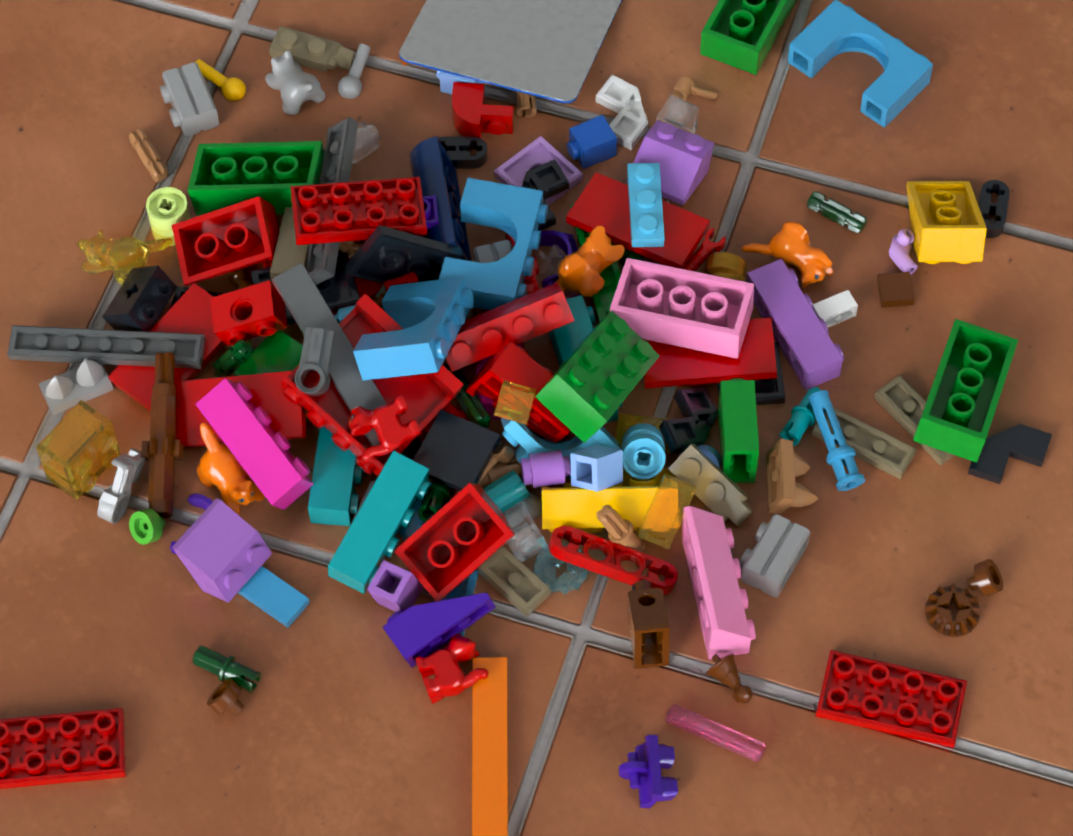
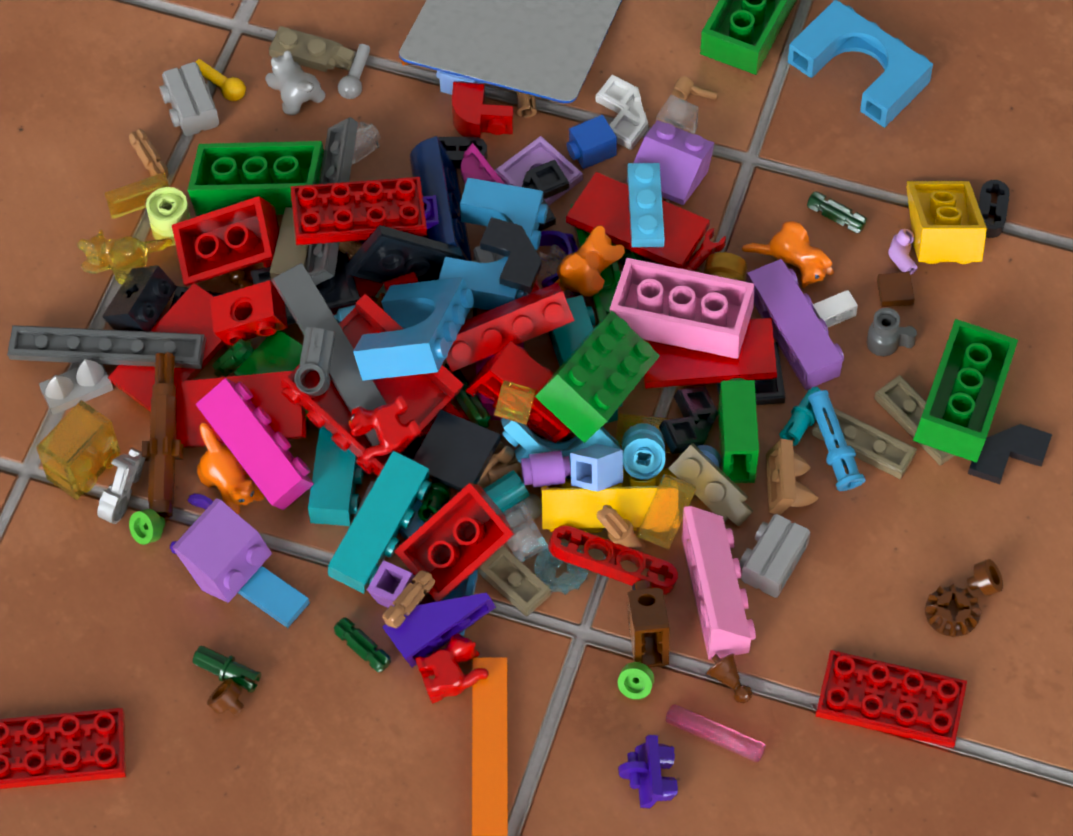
none -> clear yellow tile [104,172,169,219]
none -> dark green axle [334,617,391,672]
none -> medium nougat axle [382,570,435,629]
none -> dark pink tile [461,143,505,185]
none -> black tile [480,217,542,293]
none -> bright green tile [618,662,654,699]
none -> dark grey piece [866,308,917,357]

